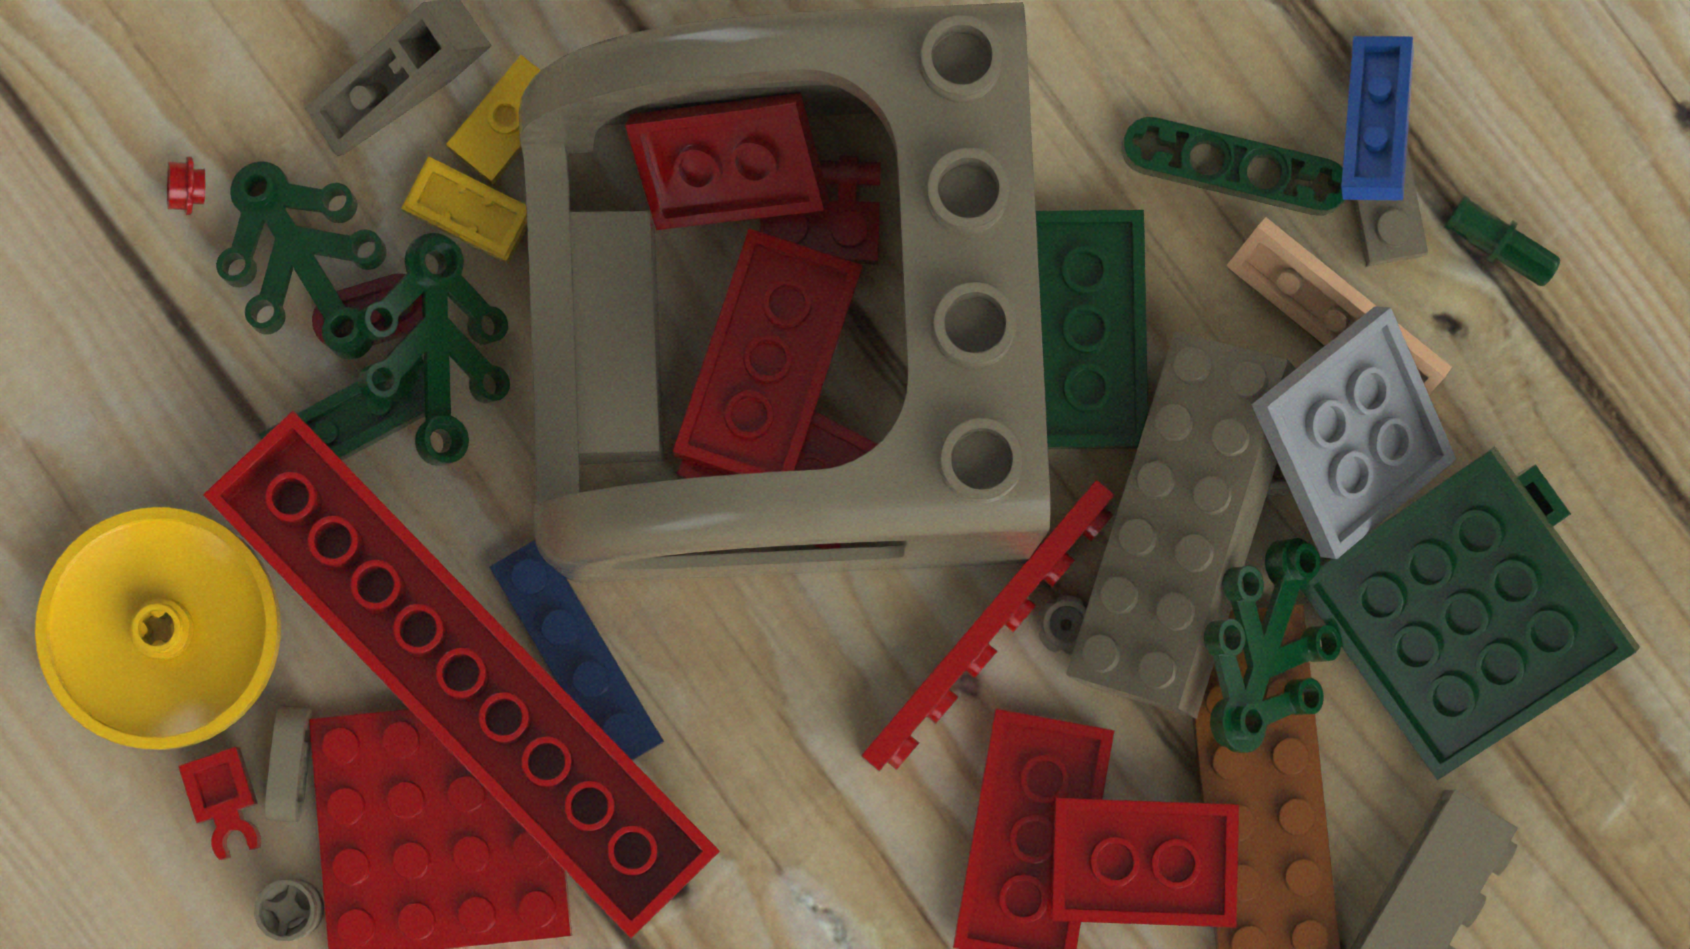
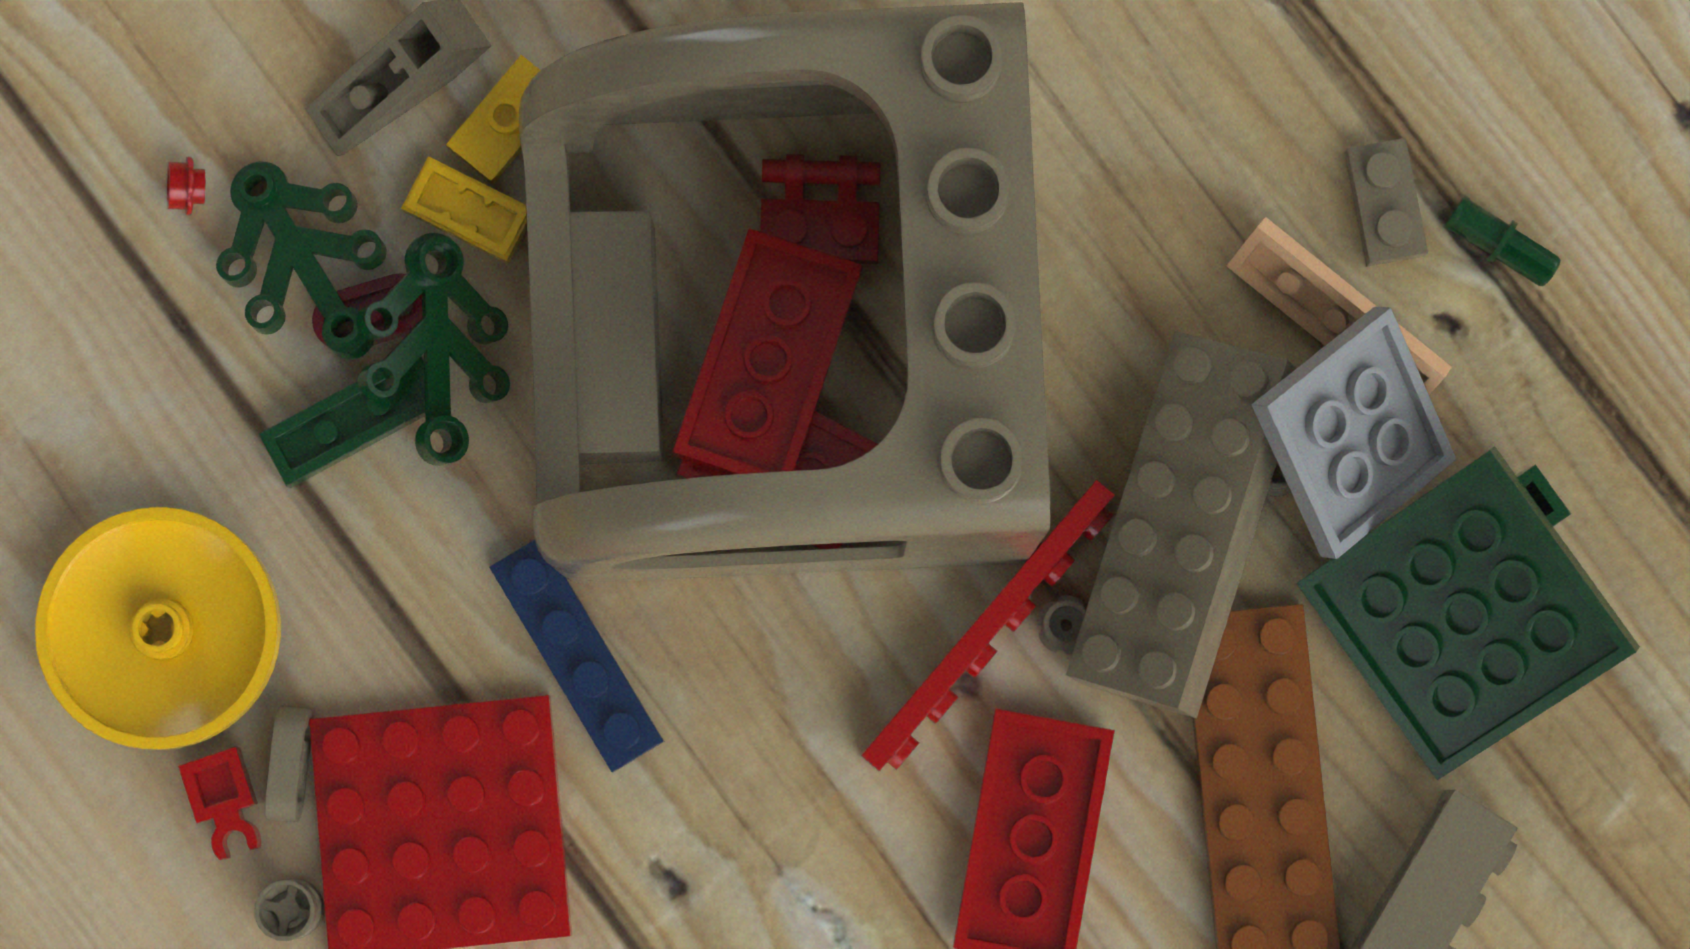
red brick [203,411,720,938] -> none
red plate [625,93,829,230] -> none
dark green plate [1036,210,1148,450] -> none
red plate [1051,798,1239,928] -> none
dark green beam [1121,117,1345,216] -> none
dark green plant [1204,538,1341,753] -> none
blue plate [1341,36,1414,200] -> none

